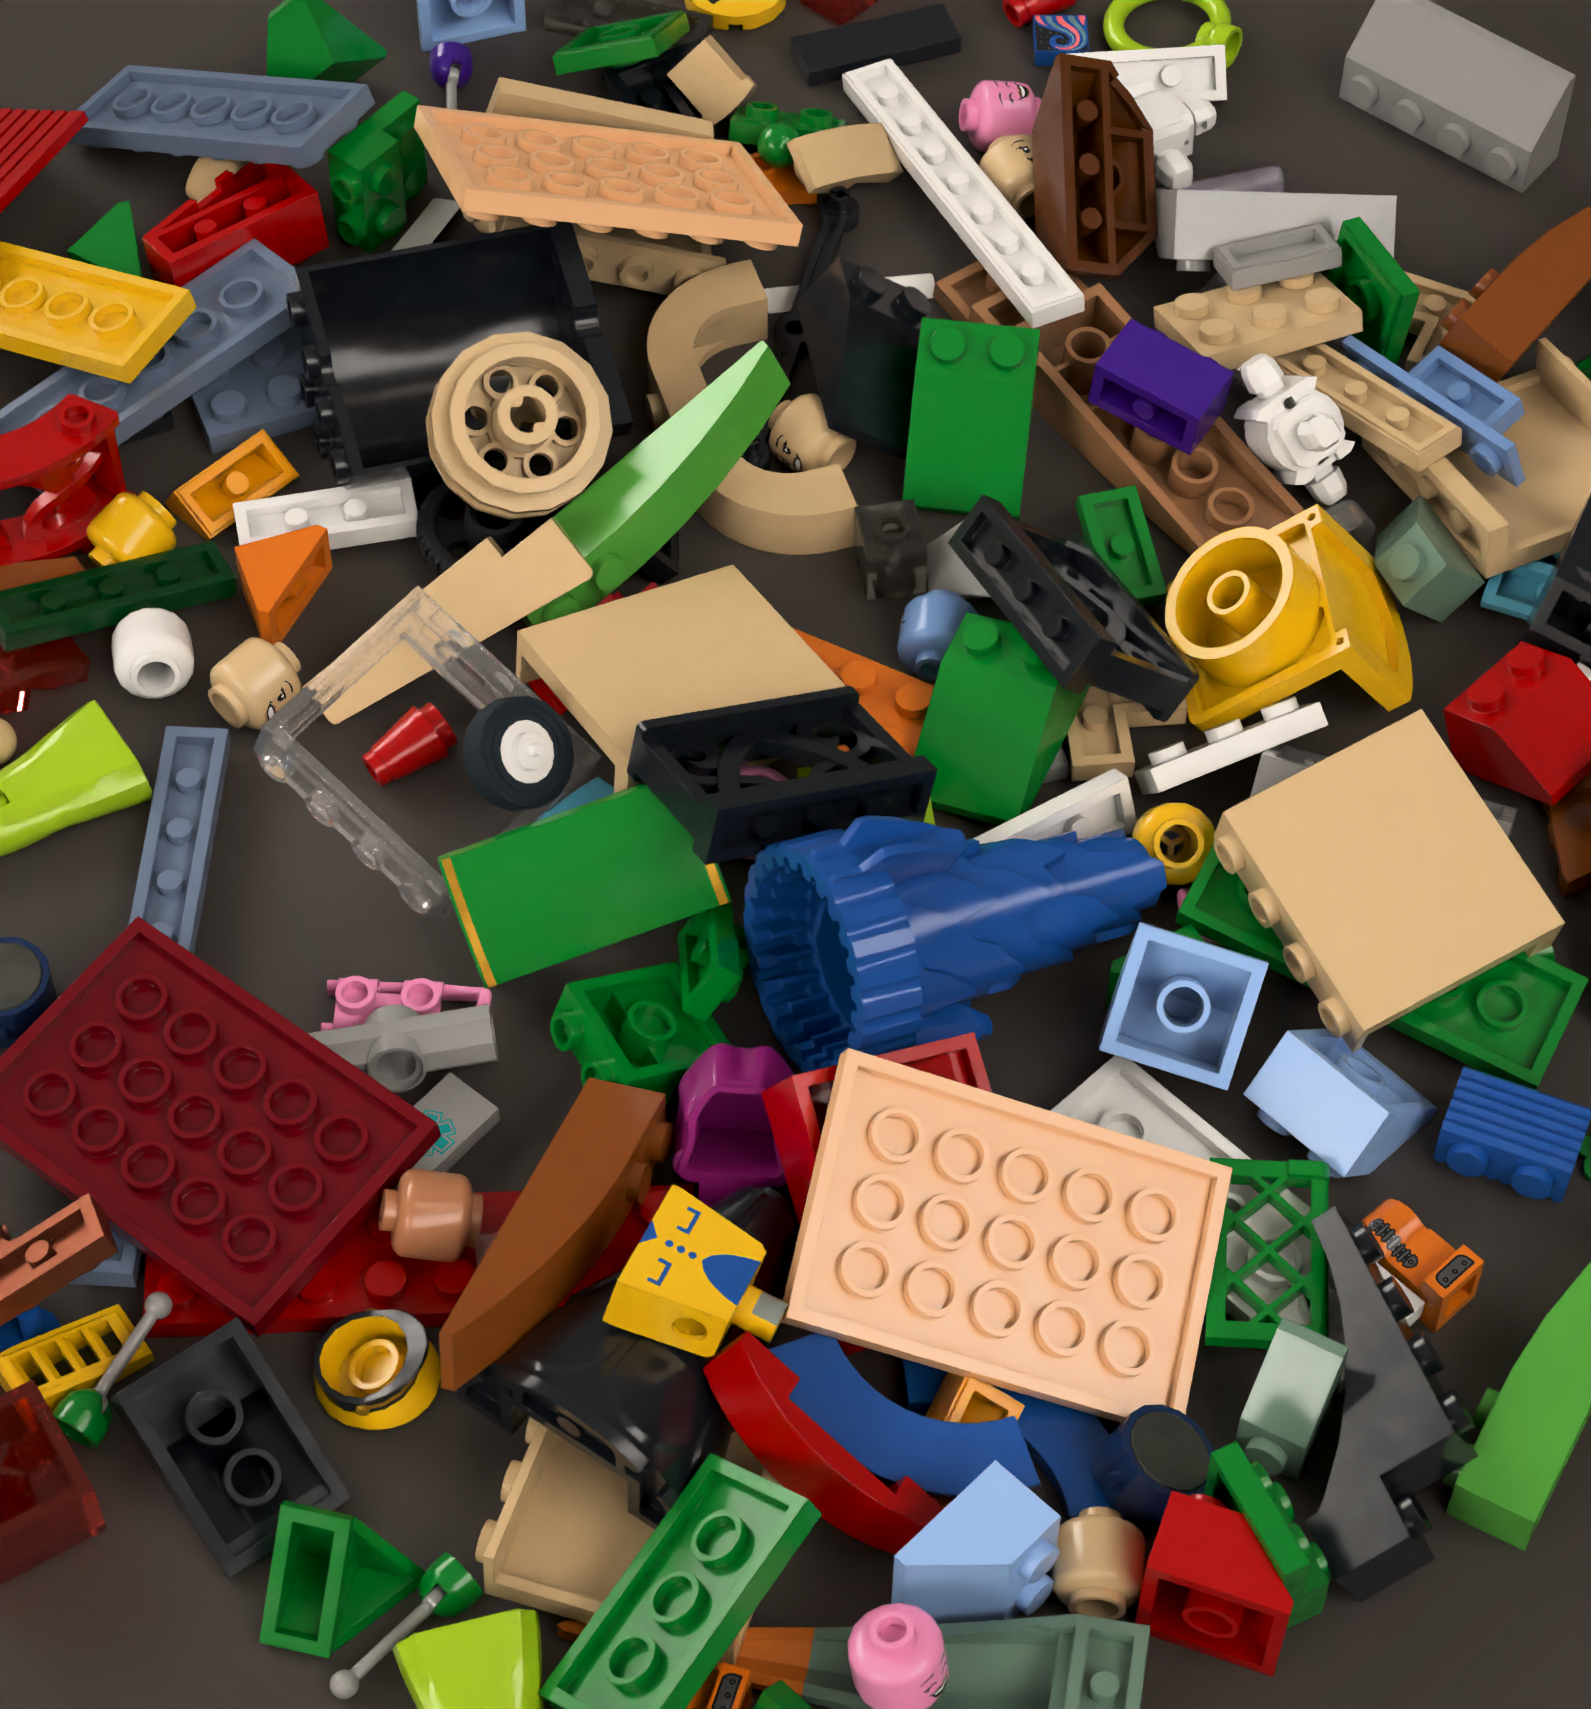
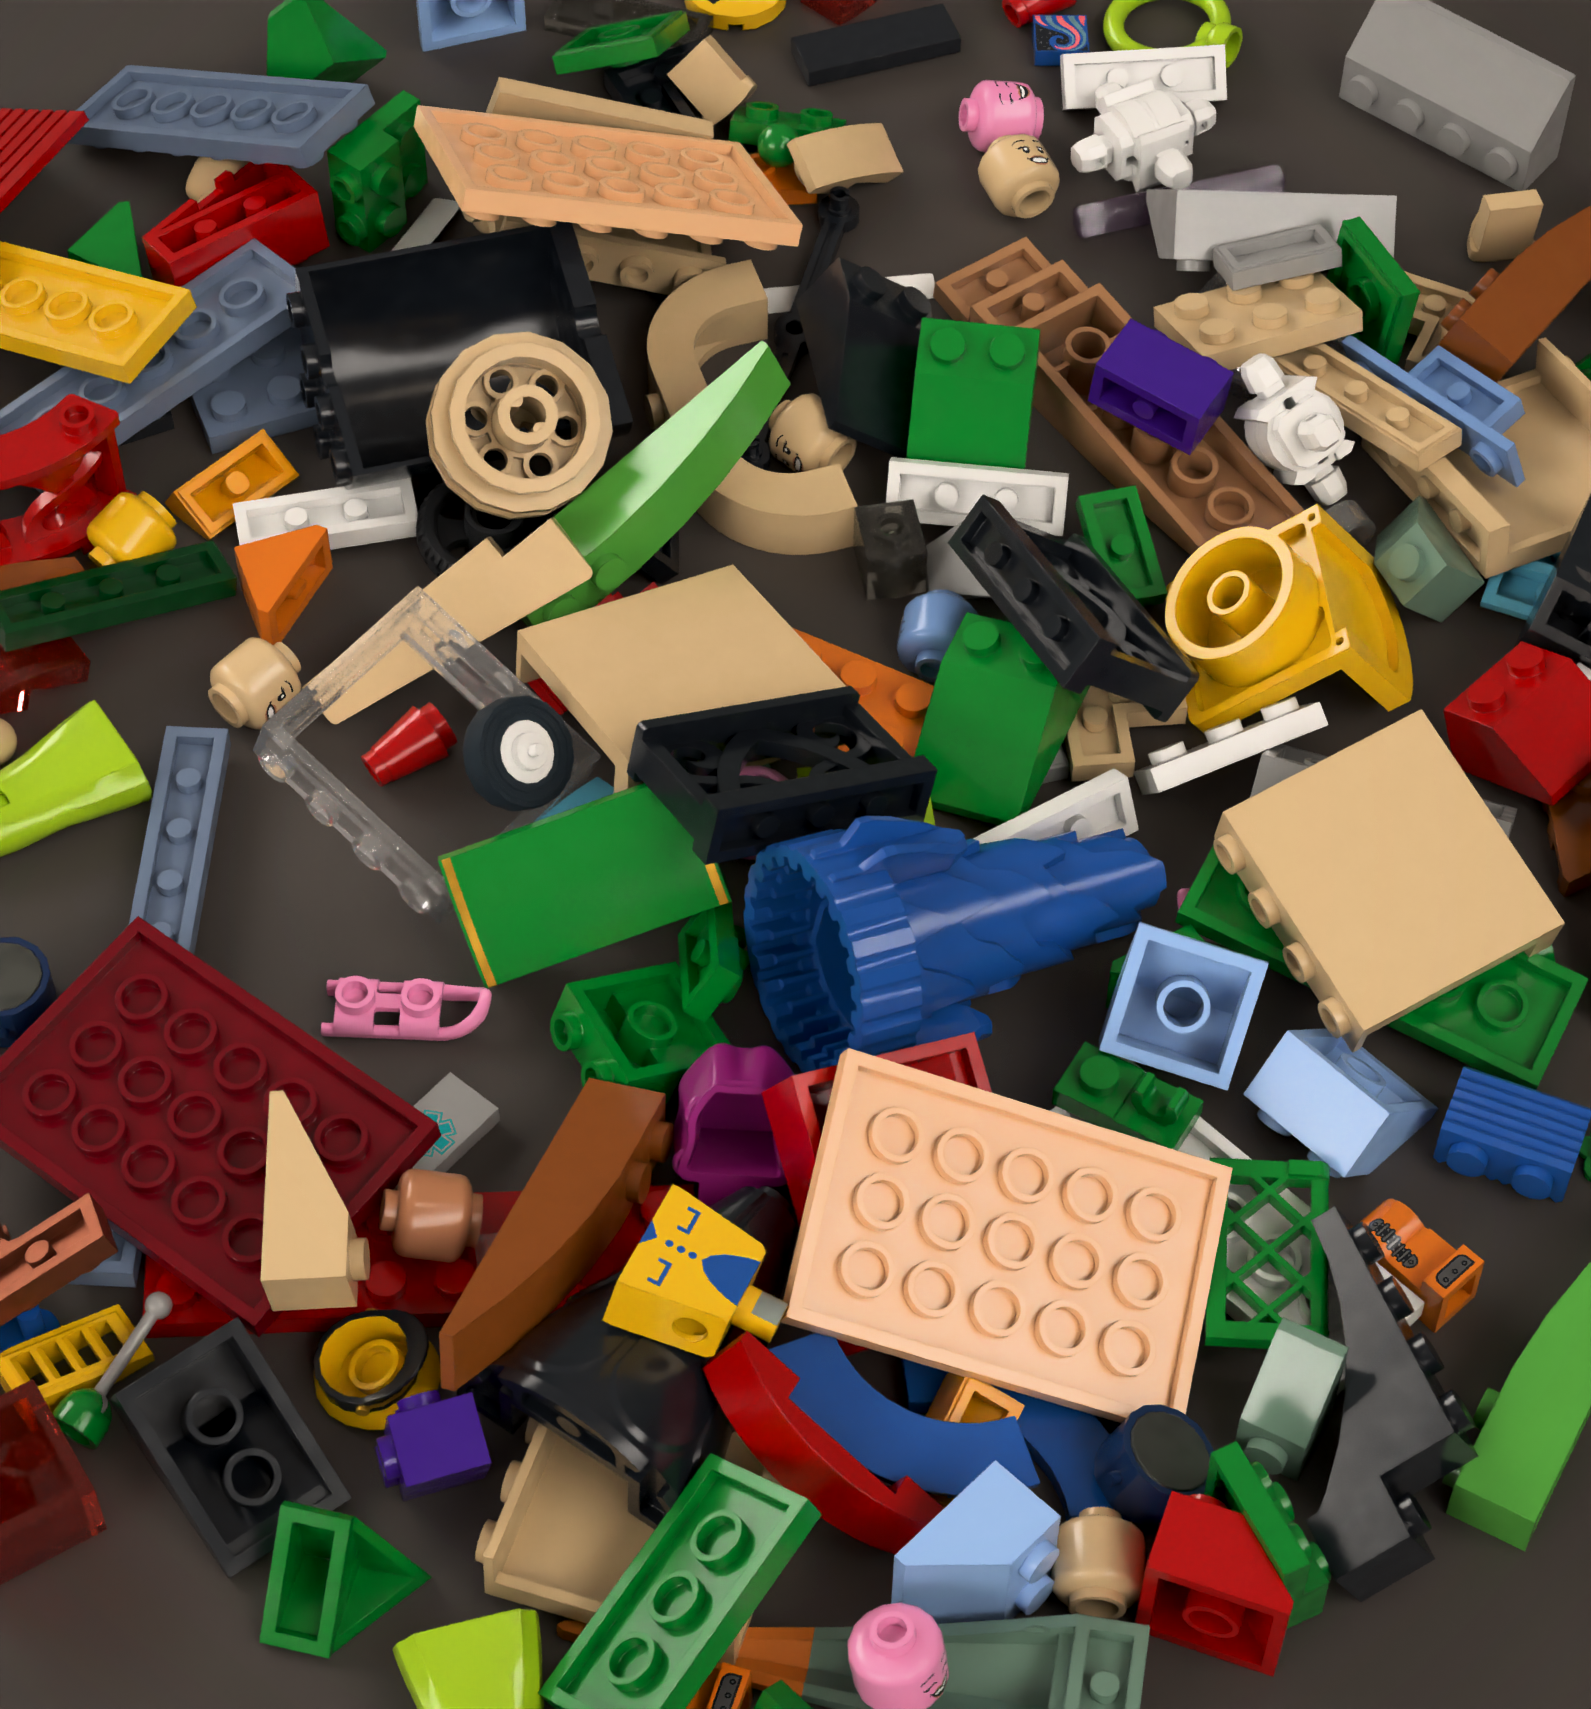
white head [111,608,194,699] -> none
light grey piece [308,1004,499,1092] -> none
hinge [330,1552,484,1699] -> none
dark purple hinge [429,42,473,109] -> none
white tile [842,58,1085,329] -> none
reddish brown wedge [1032,53,1157,280] -> none
yellow head [1131,803,1215,885] -> none
none -> tan slope [260,1090,370,1311]
none -> dark purple brick [375,1390,492,1502]
none -> white plate [884,457,1069,536]
none -> green plate [1052,1041,1204,1151]
none -> tan tile [1467,189,1544,262]

